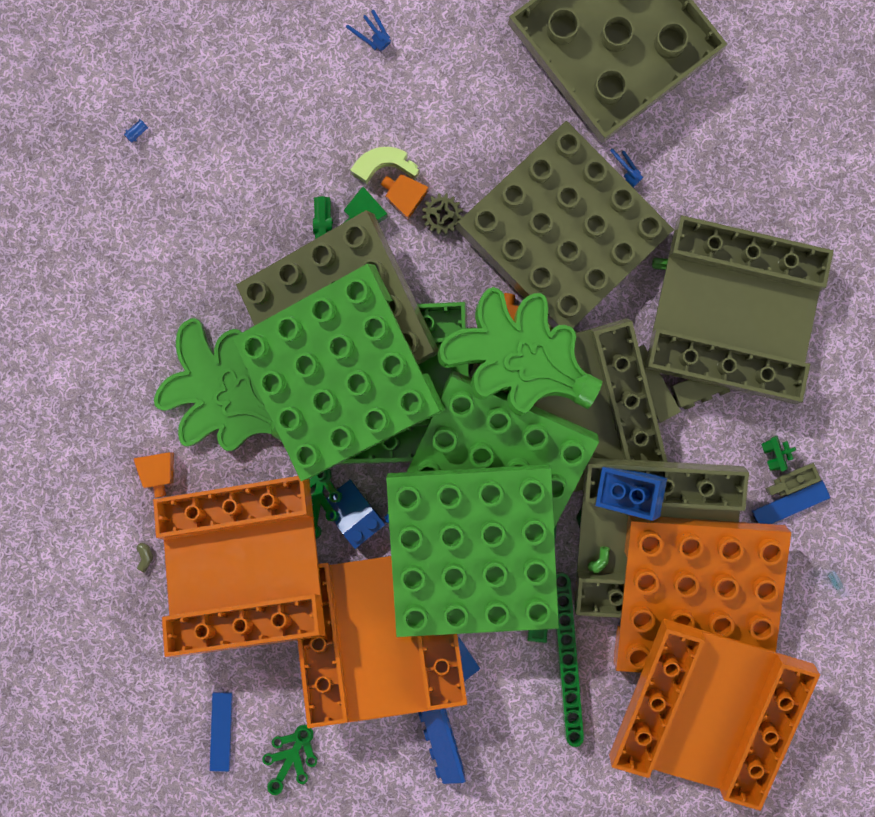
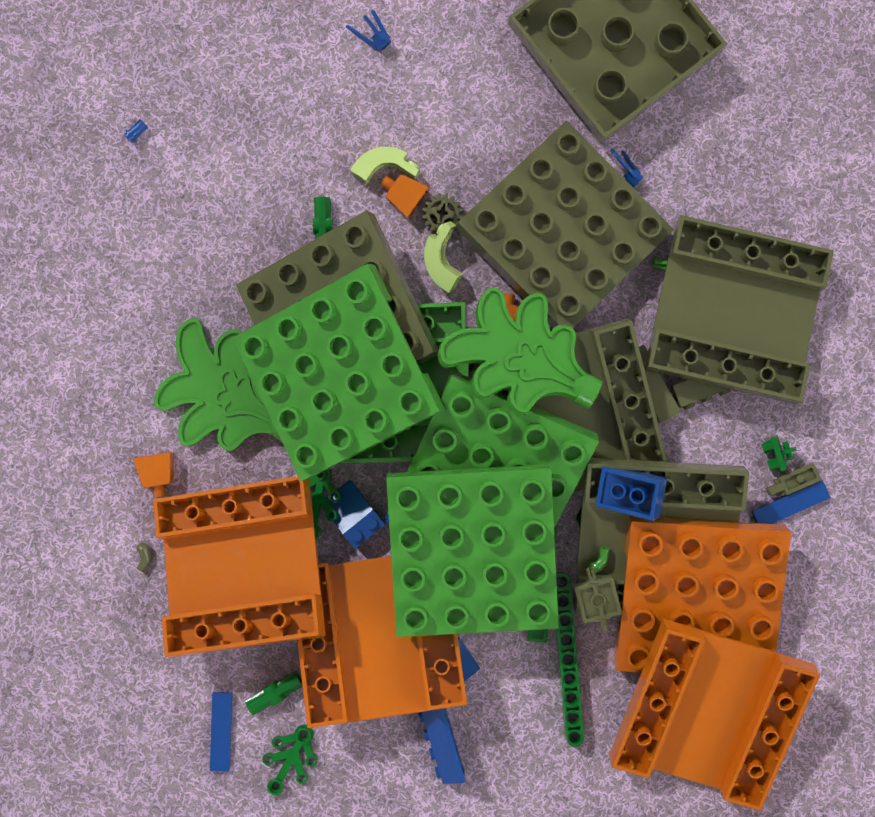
green torso [342,187,388,224] -> none
clear light blue tile [827,570,844,591] -> none
none -> green piece [245,671,303,715]
none -> yellowish green arch [424,221,464,293]
none -> olive plate [574,567,622,632]

